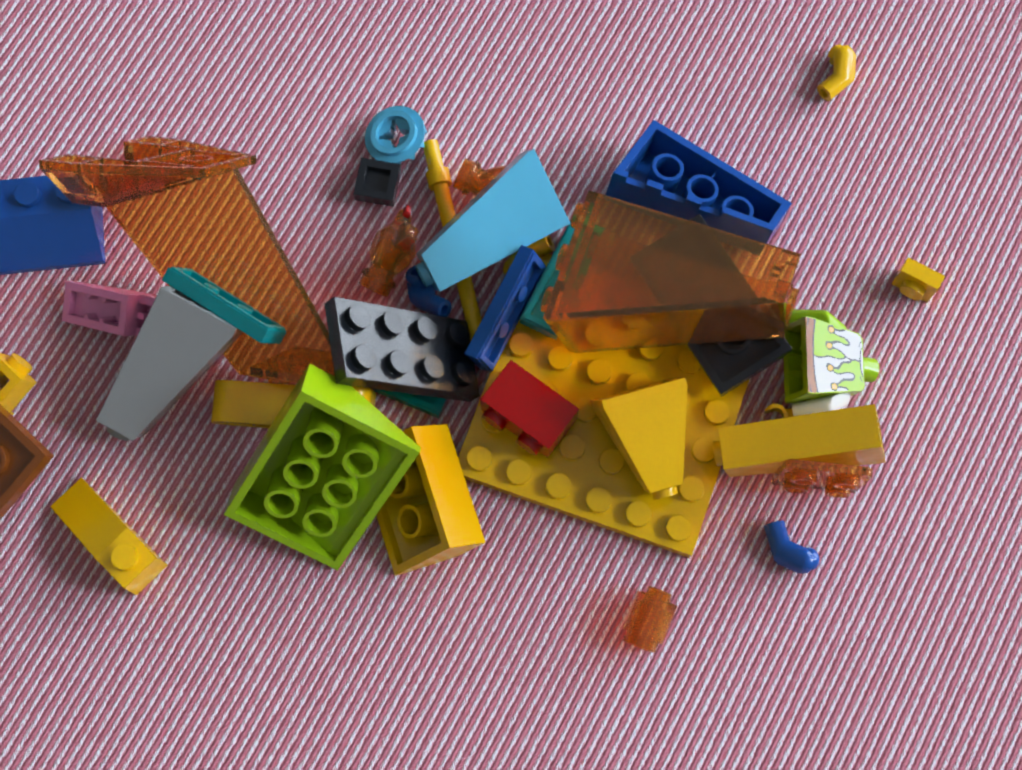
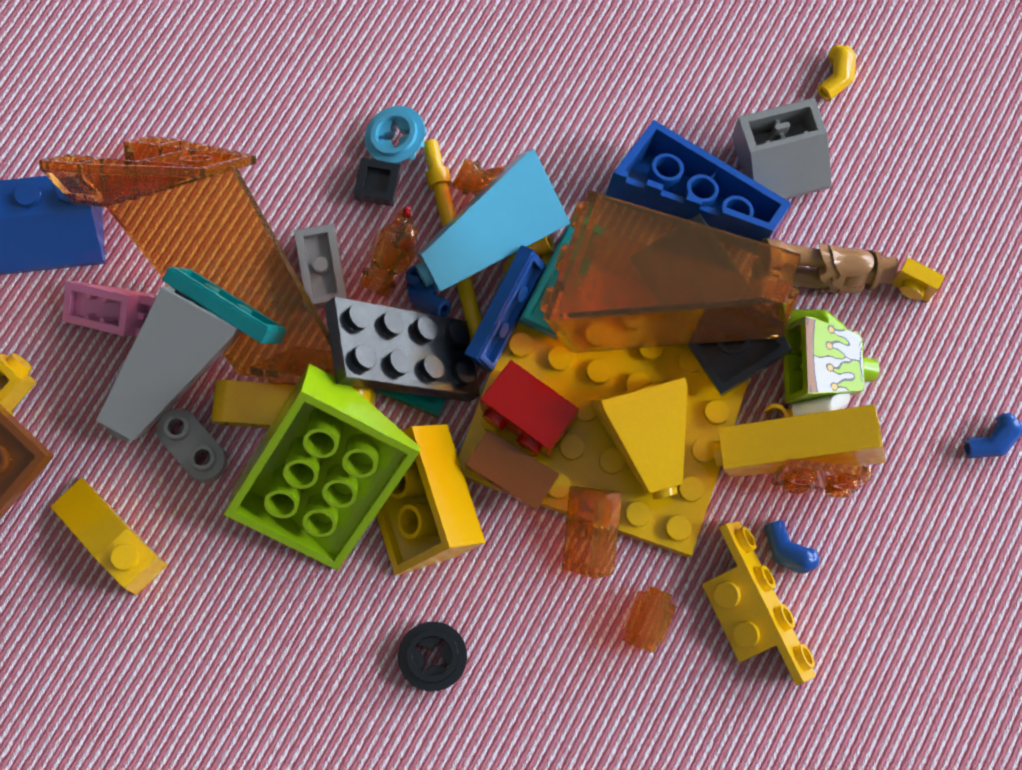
none -> light grey plate [157,409,227,483]
none -> light grey plate [294,223,347,311]
none -> black gear [398,622,467,692]
none -> dark orange tile [465,429,559,512]
none -> clear orange slope [562,486,622,579]
none -> yellow bracket [702,521,815,686]
none -> light grey slope [731,98,832,200]
none -> medium nougat piece [751,238,898,306]
none -> blue arm [964,413,1022,458]

